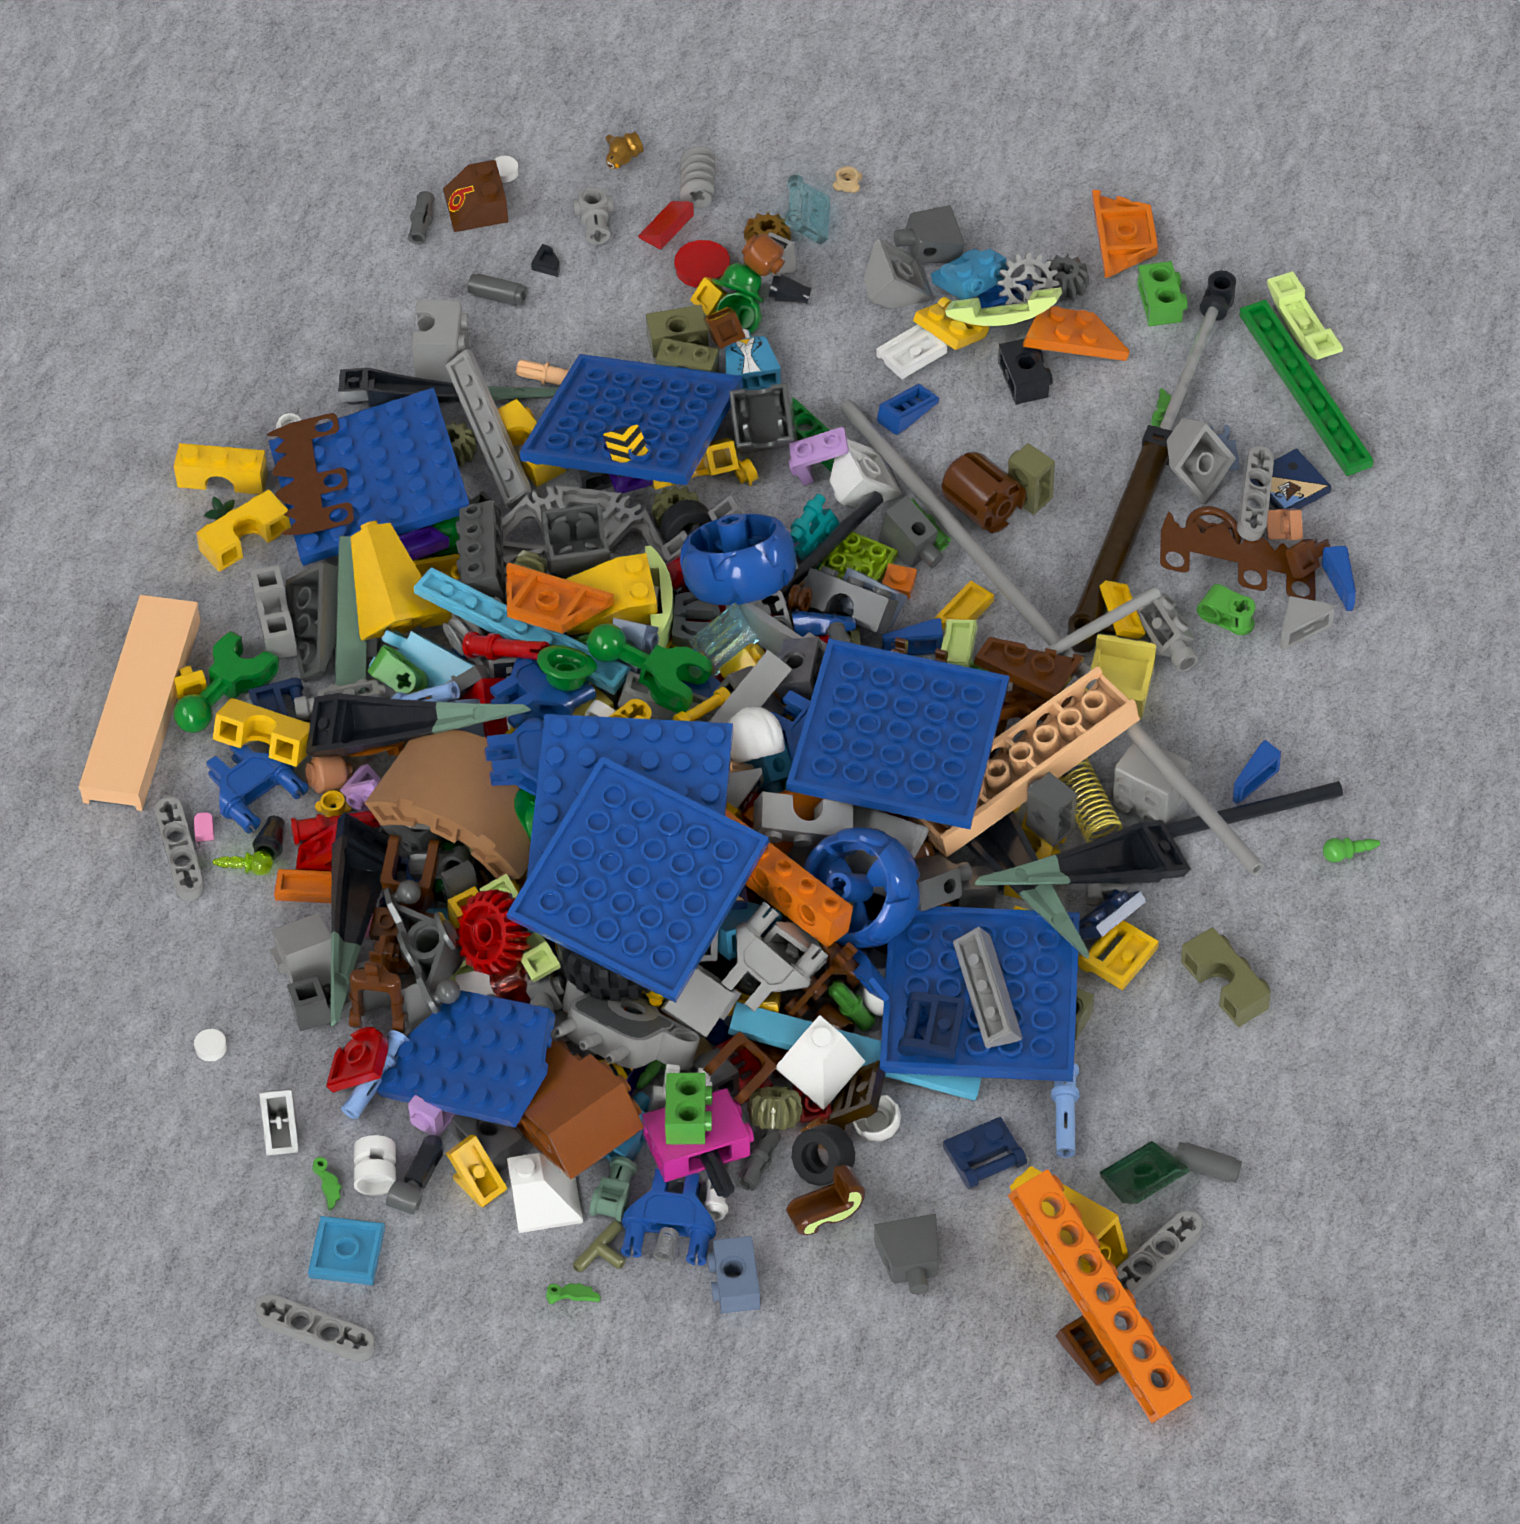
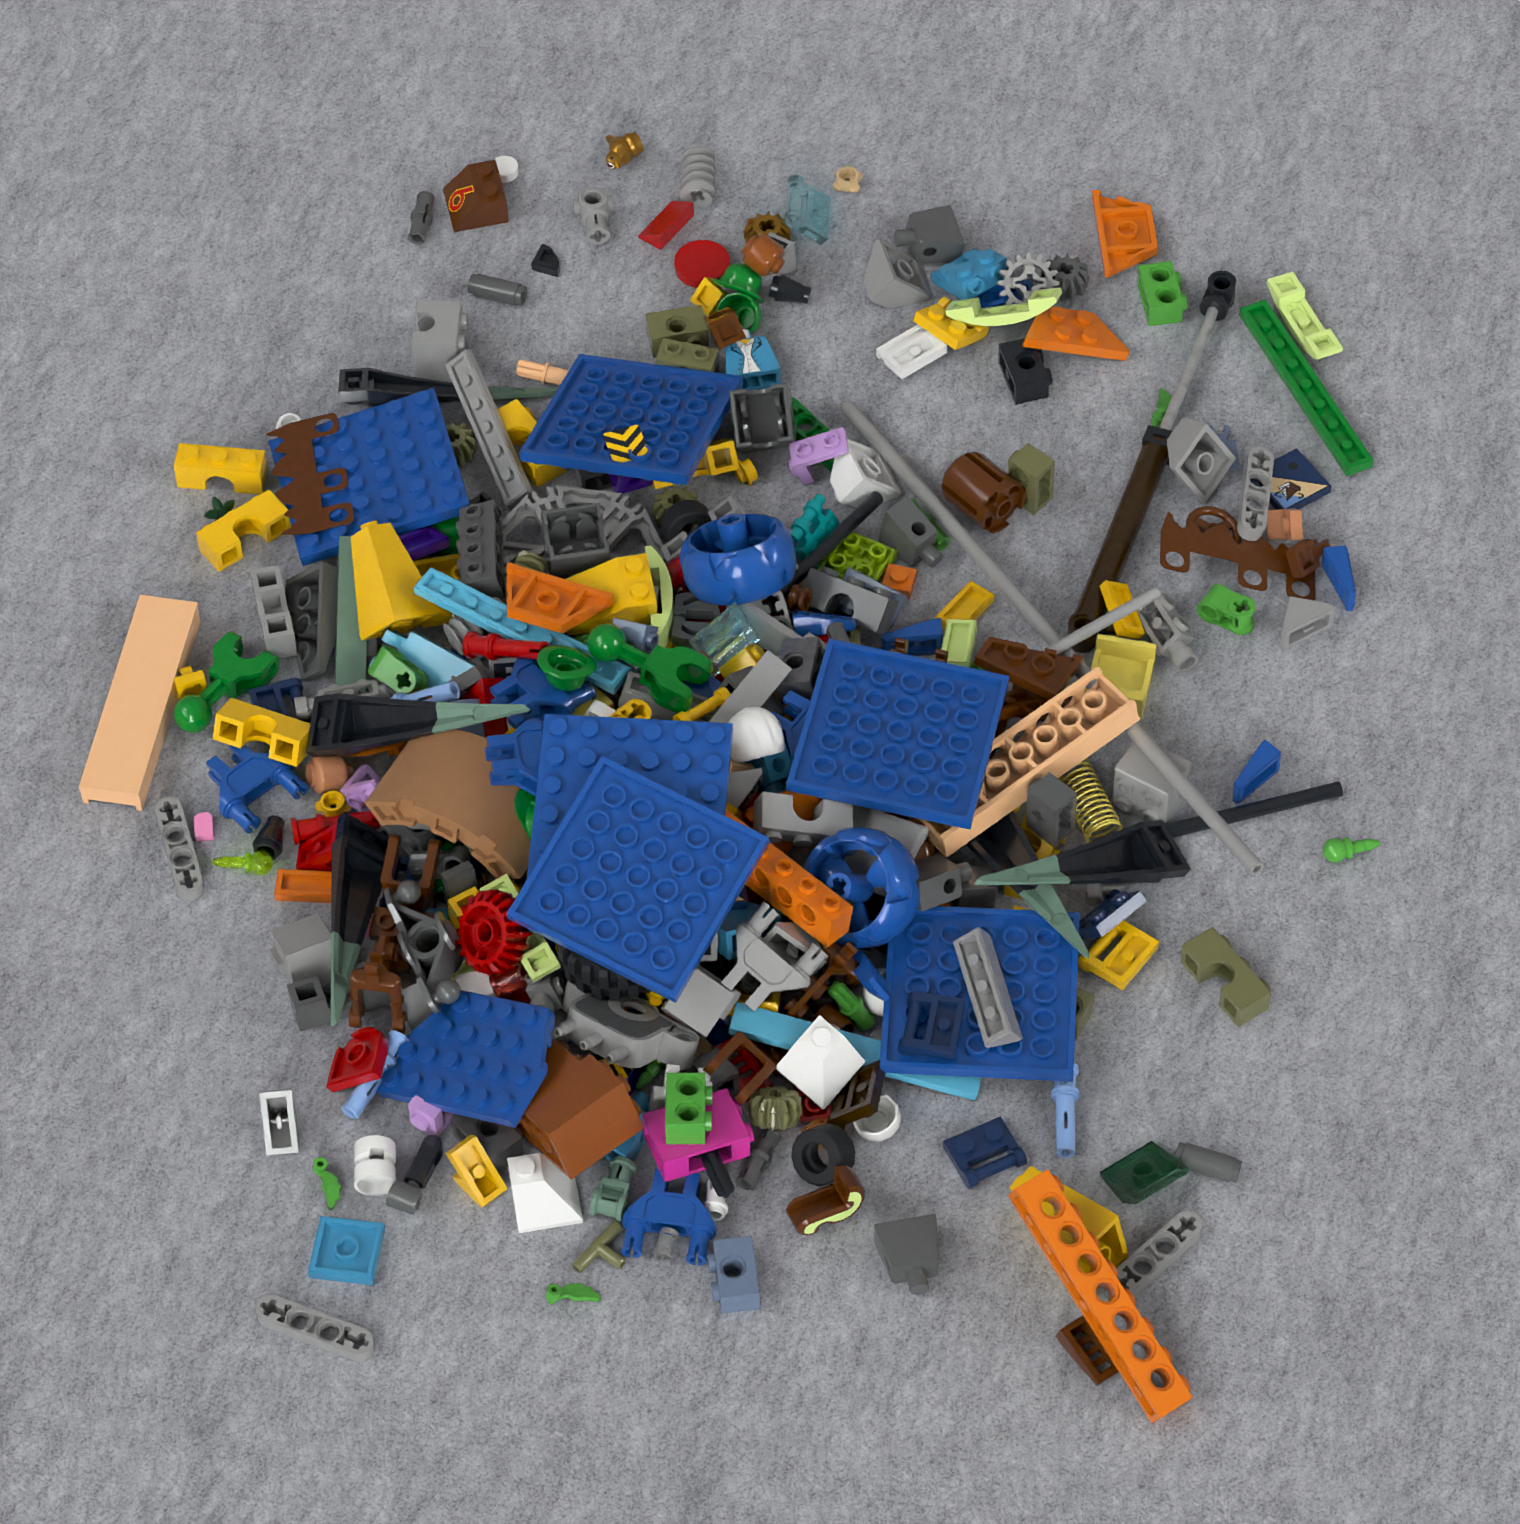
white tile [194,1029,227,1061] -> none
blue slope [877,383,939,435] -> none

